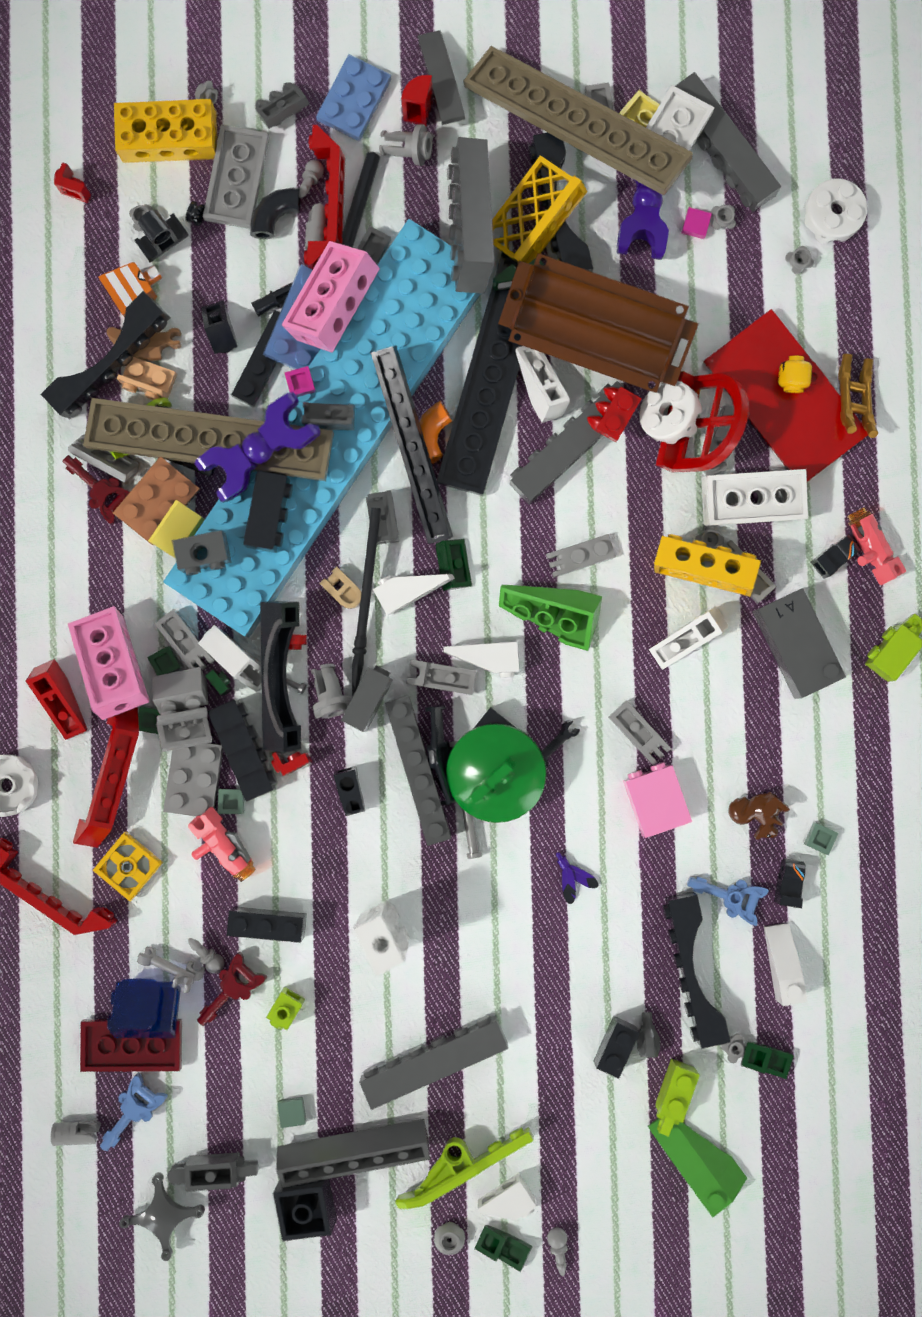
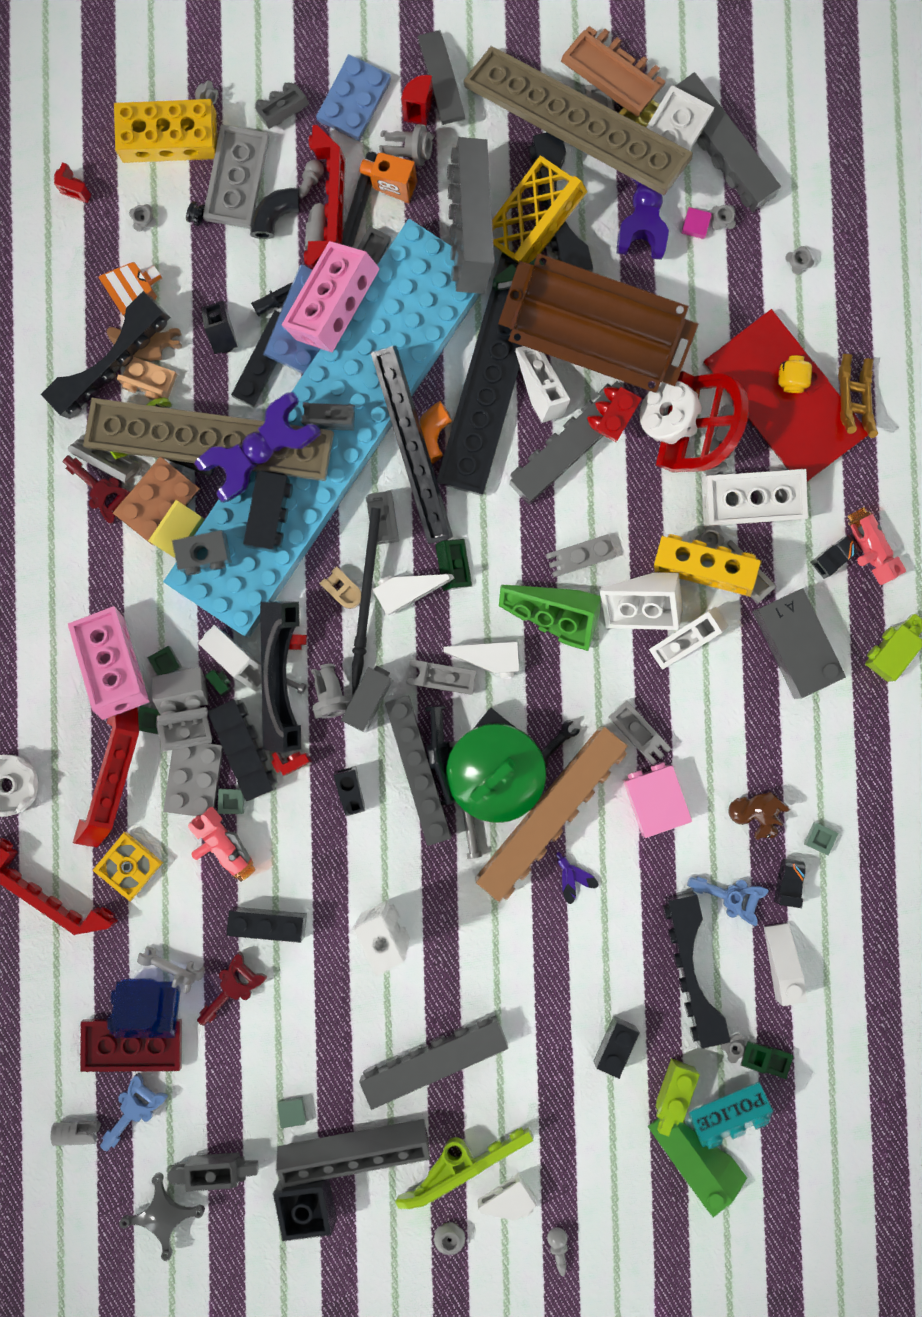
red slope [26,659,87,740] -> none
black pin [134,210,189,263] -> none
light grey hinge [154,609,215,670] -> none
light grey bar [188,938,225,974] -> none
lime brick [266,987,305,1030] -> none
dark pink tile [284,366,316,397] -> none
dark green slope [474,1225,533,1272] -> none
dark grey piece [637,1012,660,1058] -> none
white plate [804,178,867,243] -> none
none -> orange torso [359,152,417,204]
none -> medium nougat brick [475,727,628,902]
none -> nougat hinge [561,26,666,117]
none -> white slope [600,573,683,630]
none -> teal brick [689,1082,773,1149]

